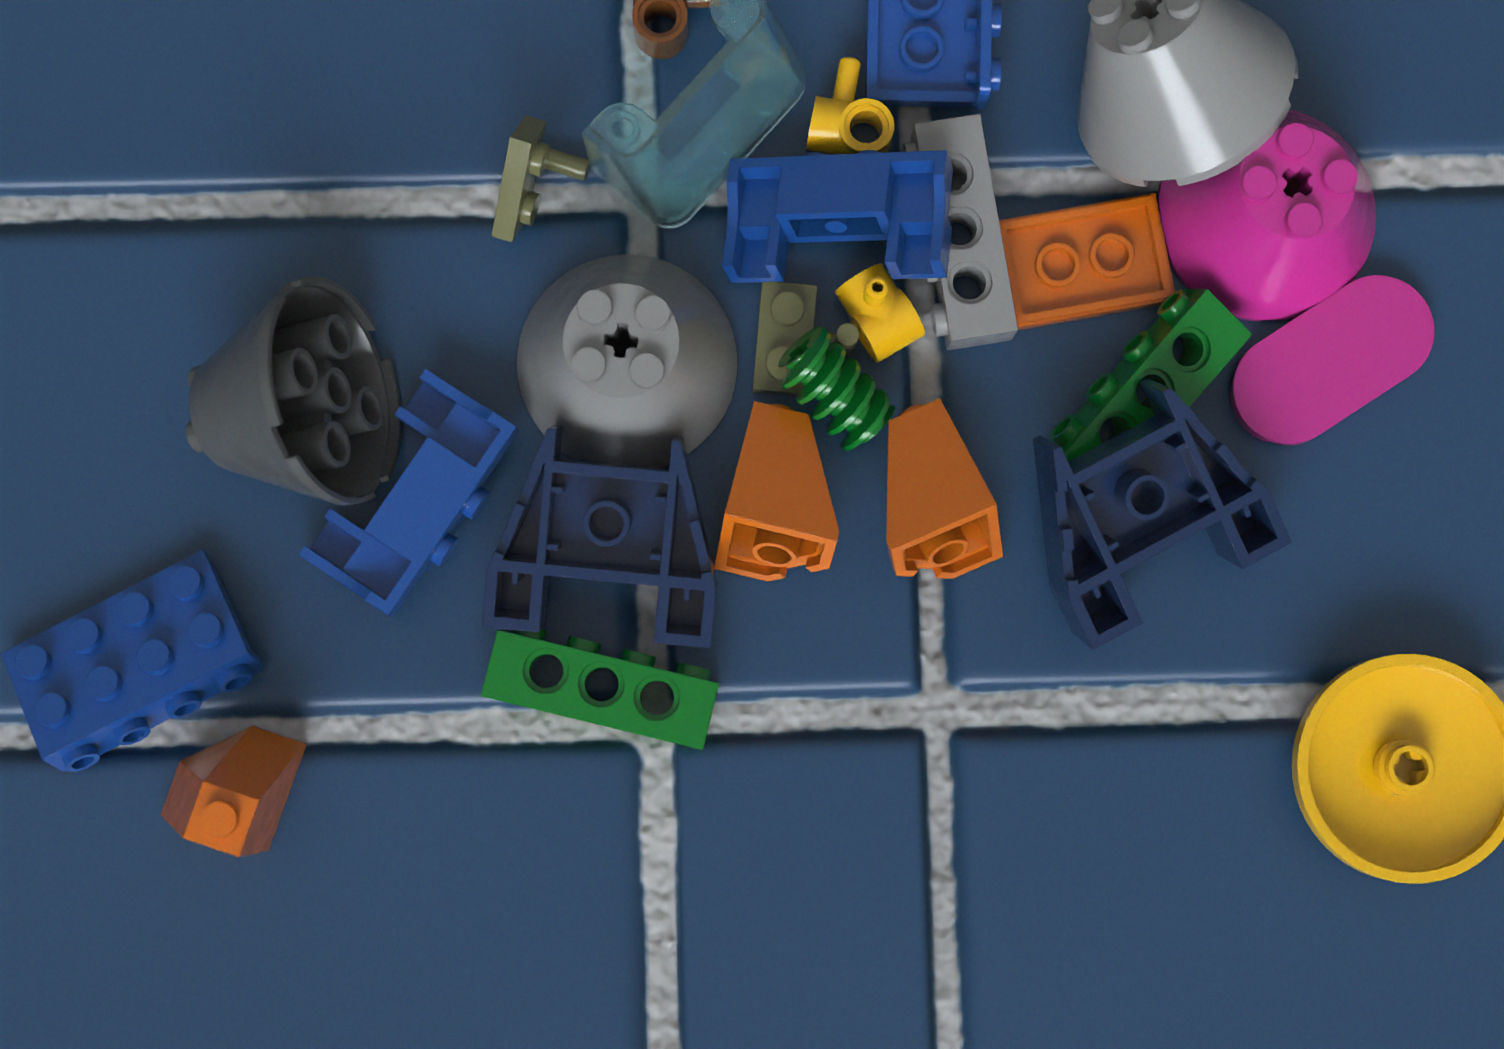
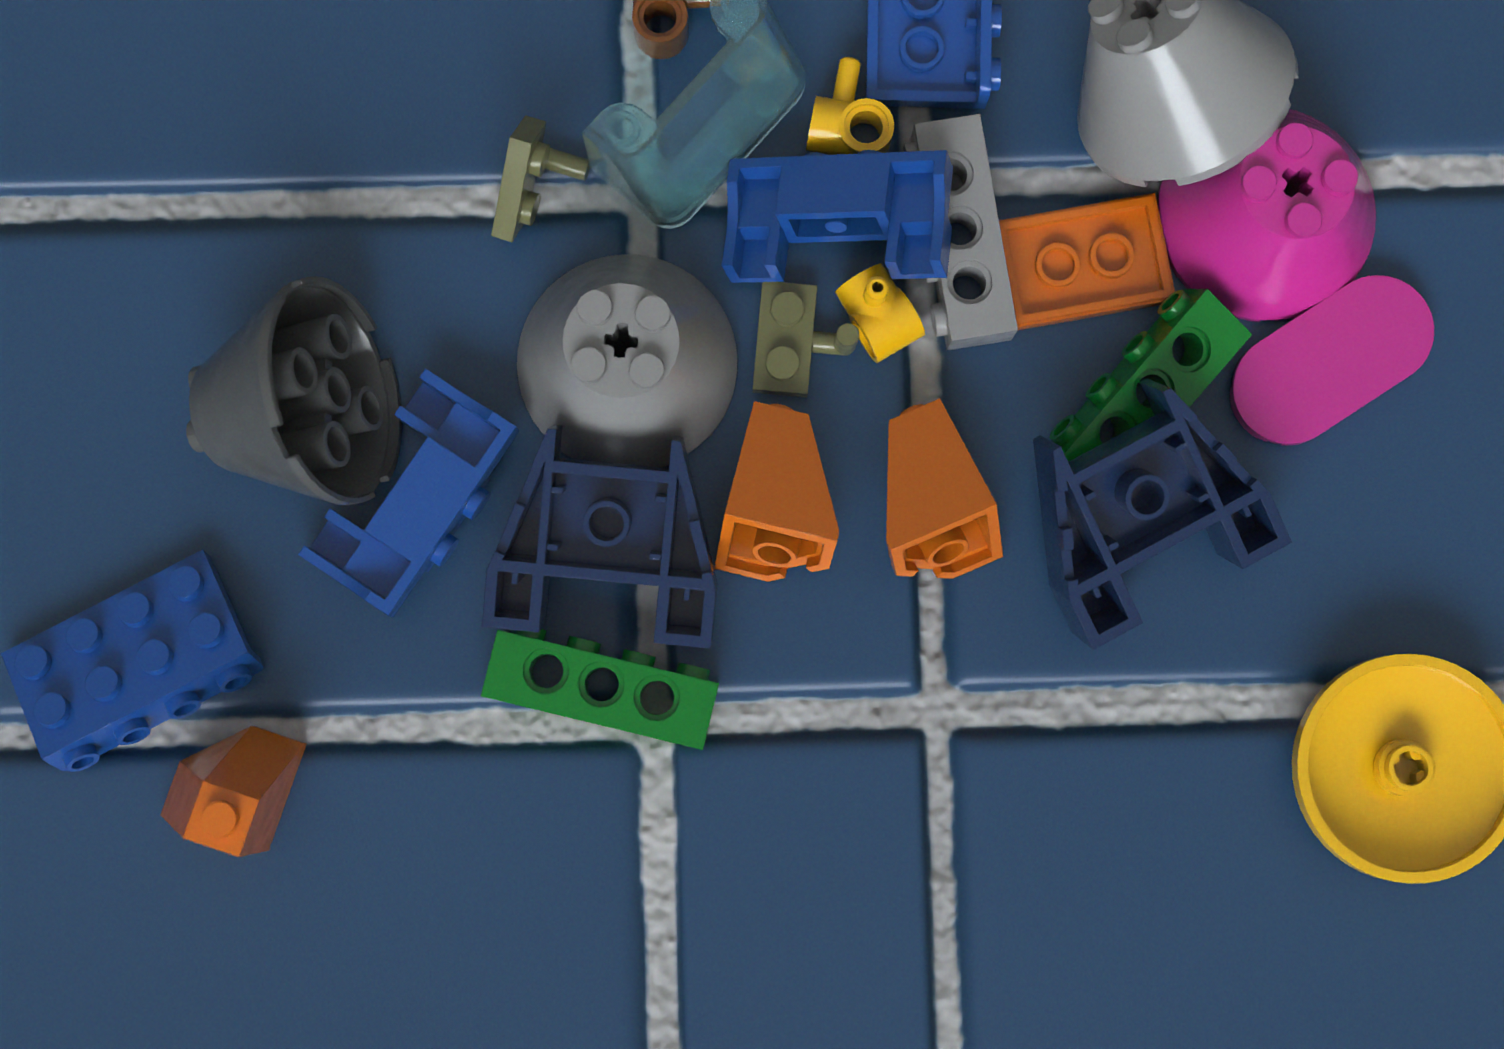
green piece [778,326,896,452] -> none

